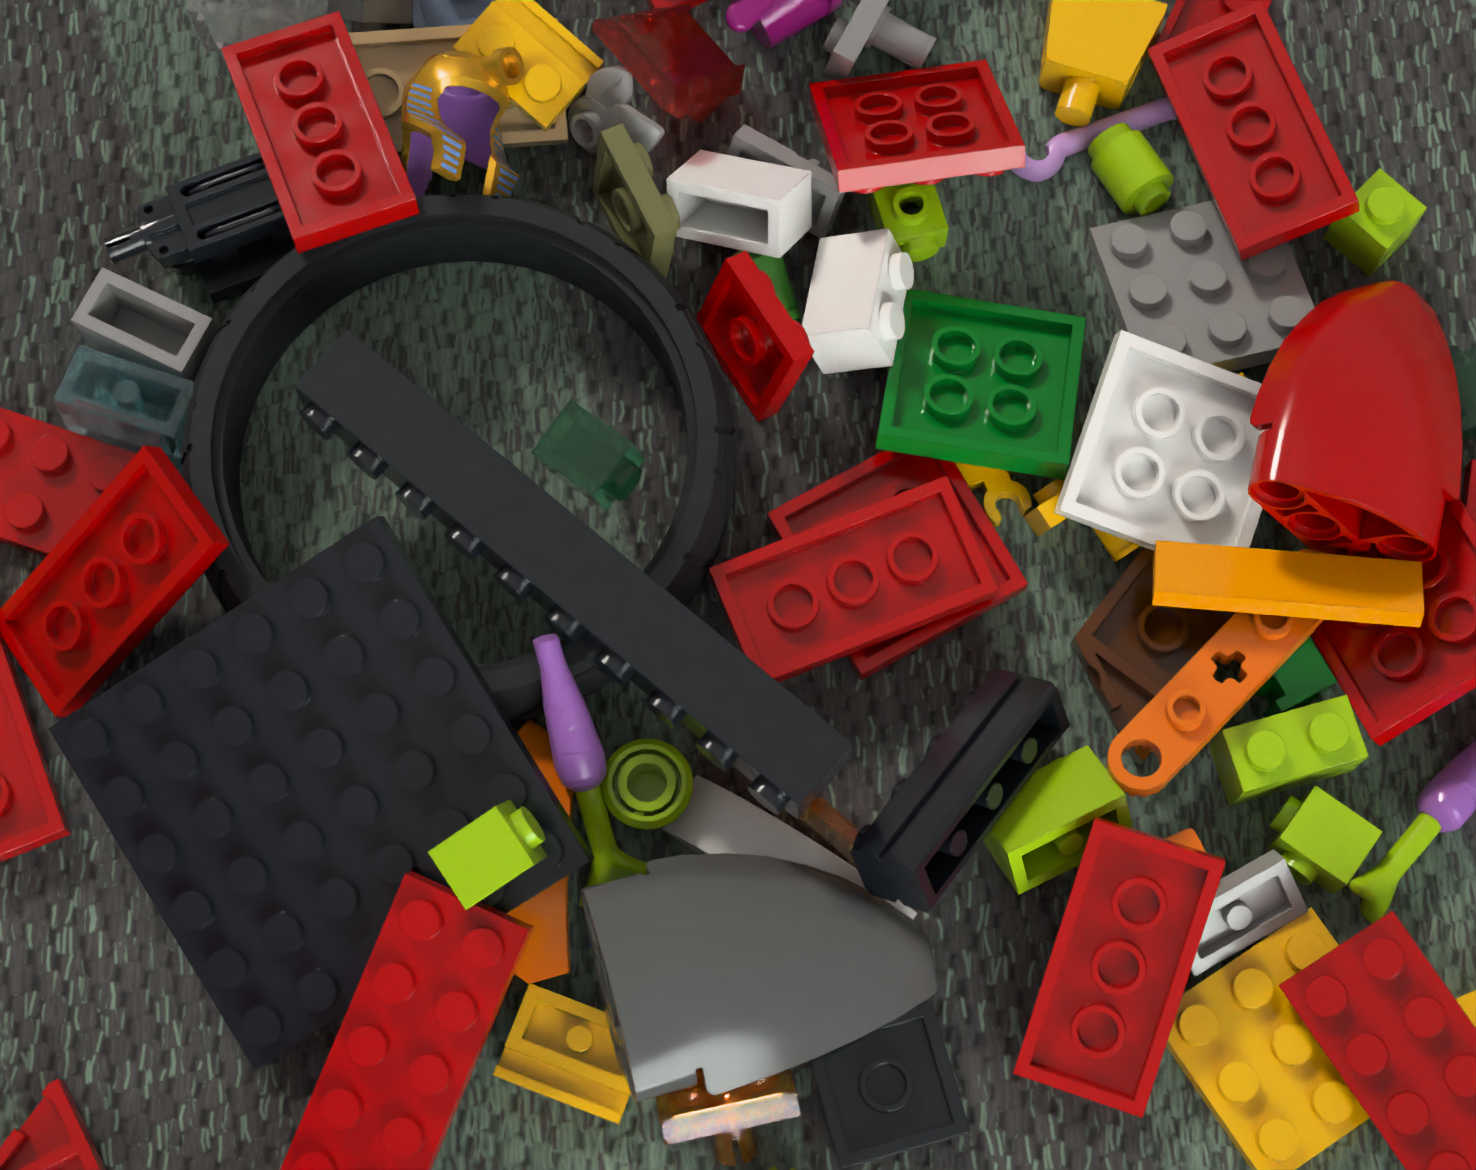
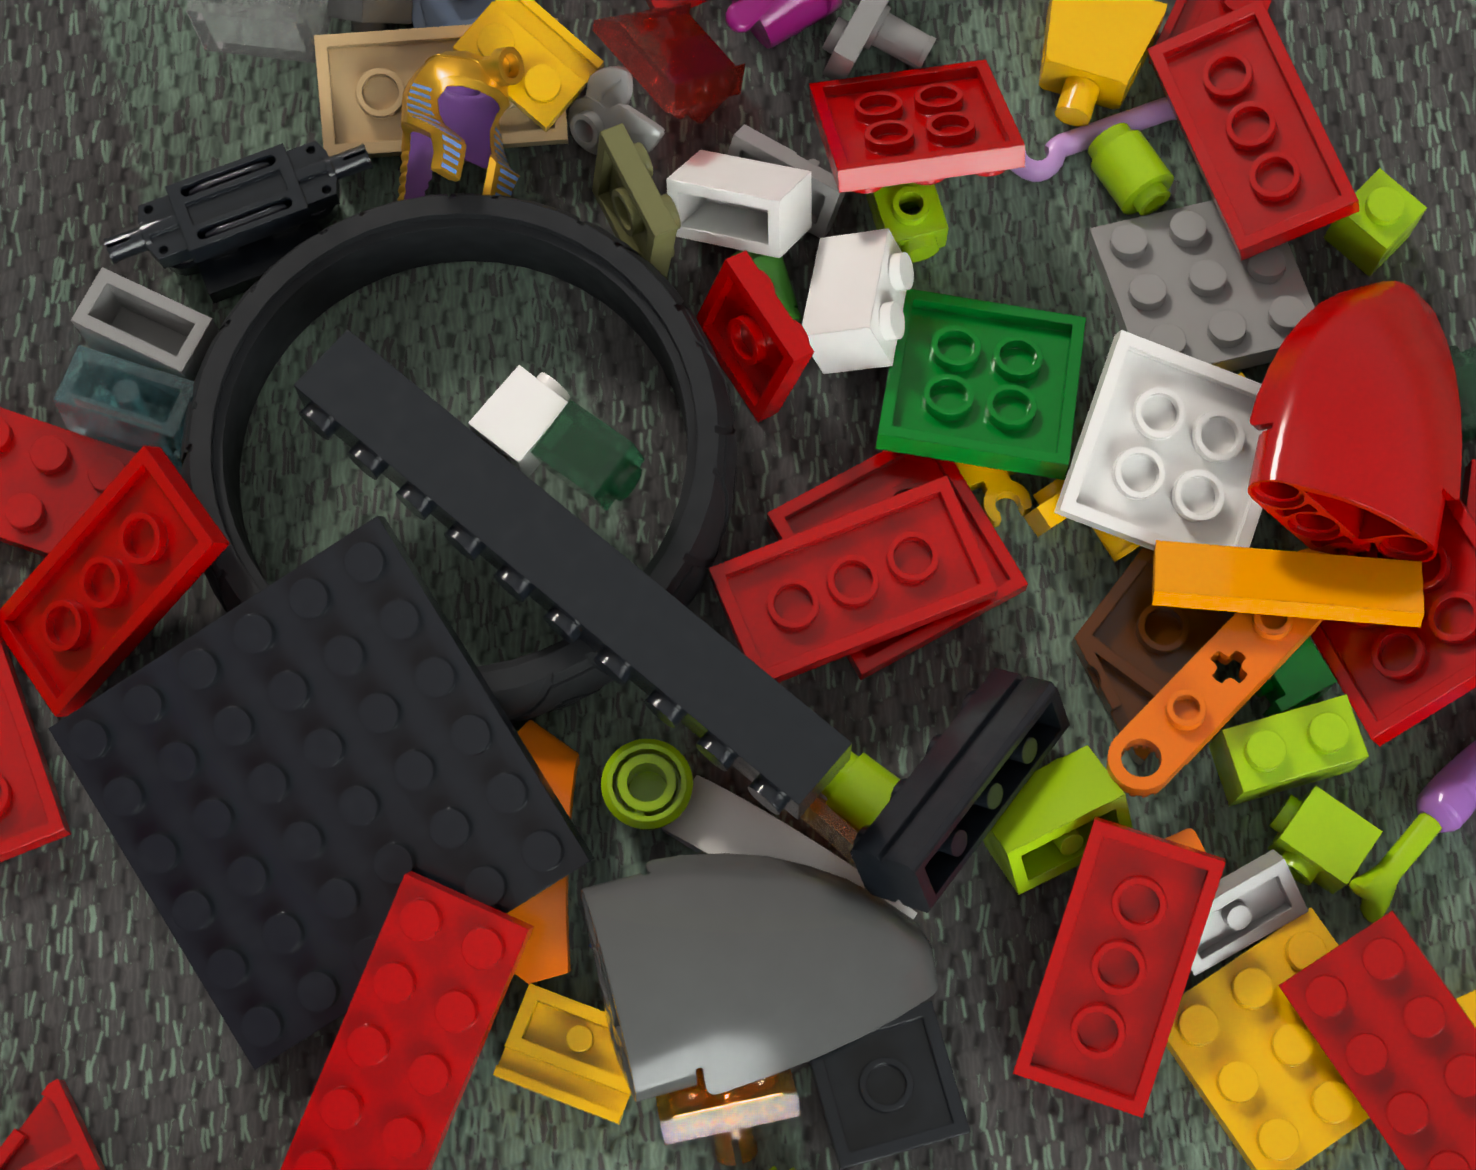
red plate [221,11,420,254] -> none
lime brick [428,800,548,910] -> none
medium lavender piece [533,633,647,907] -> none
none -> white brick [468,365,574,477]
none -> lime brick [821,751,901,830]

